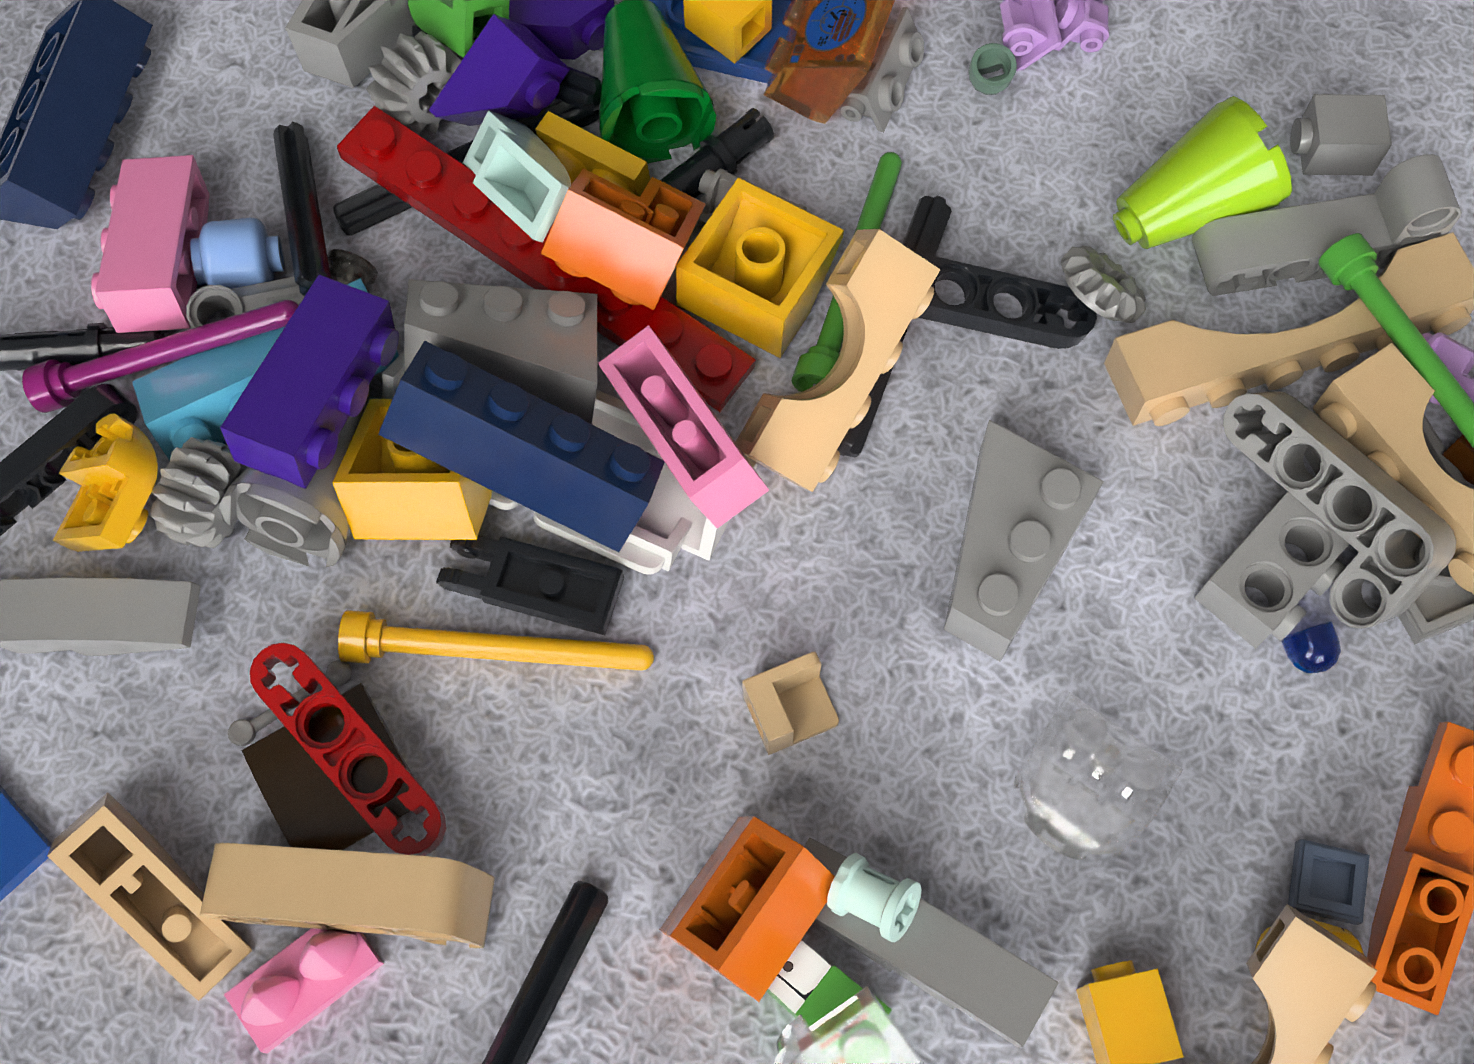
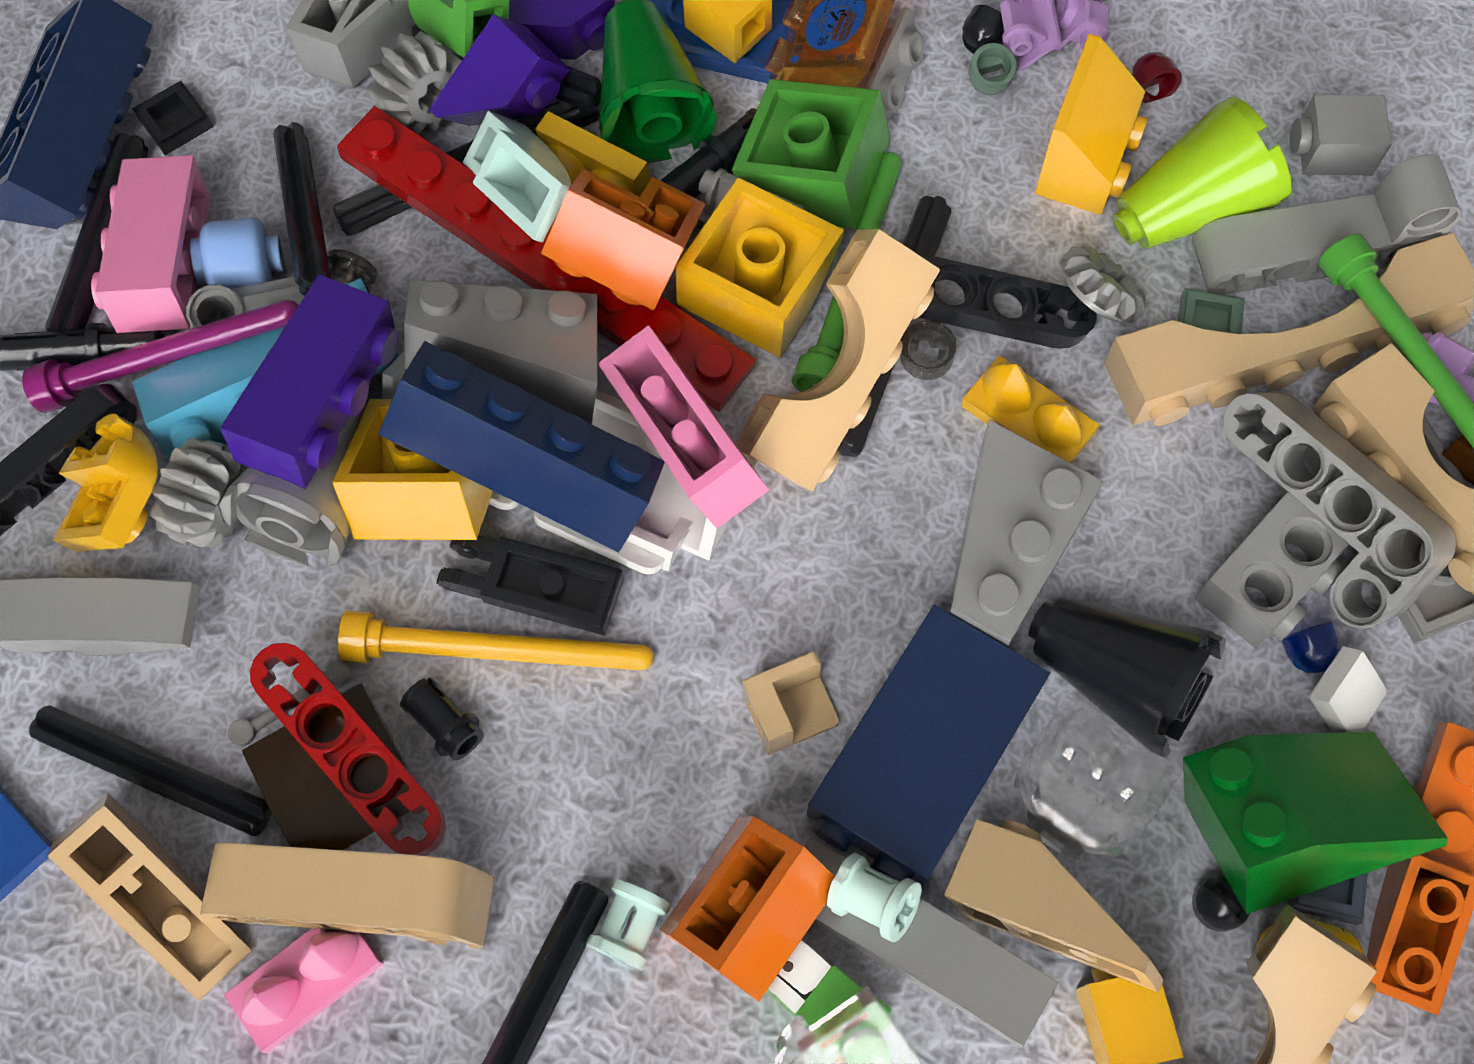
none -> black axle [29,705,272,836]
none -> black axle [45,133,149,331]
none -> black tile [132,80,214,156]
none -> black pin [400,677,483,761]
none -> light aqua bush [586,879,671,970]
none -> bright green slope [732,79,890,229]
none -> dark blue brick [807,604,1051,889]
none -> clear smoke bush [900,320,957,380]
none -> tan slope [944,819,1164,993]
none -> yellow tile [961,355,1100,464]
none -> black hinge [962,4,1004,54]
none -> black cone [1028,596,1226,757]
none -> yellow slope [1035,34,1148,215]
none -> dark red hinge [1132,52,1182,104]
none -> sand green tile [1178,288,1245,334]
none -> green slope [1183,732,1448,914]
none -> black hinge [1192,874,1250,932]
none -> white tile [1309,646,1389,733]

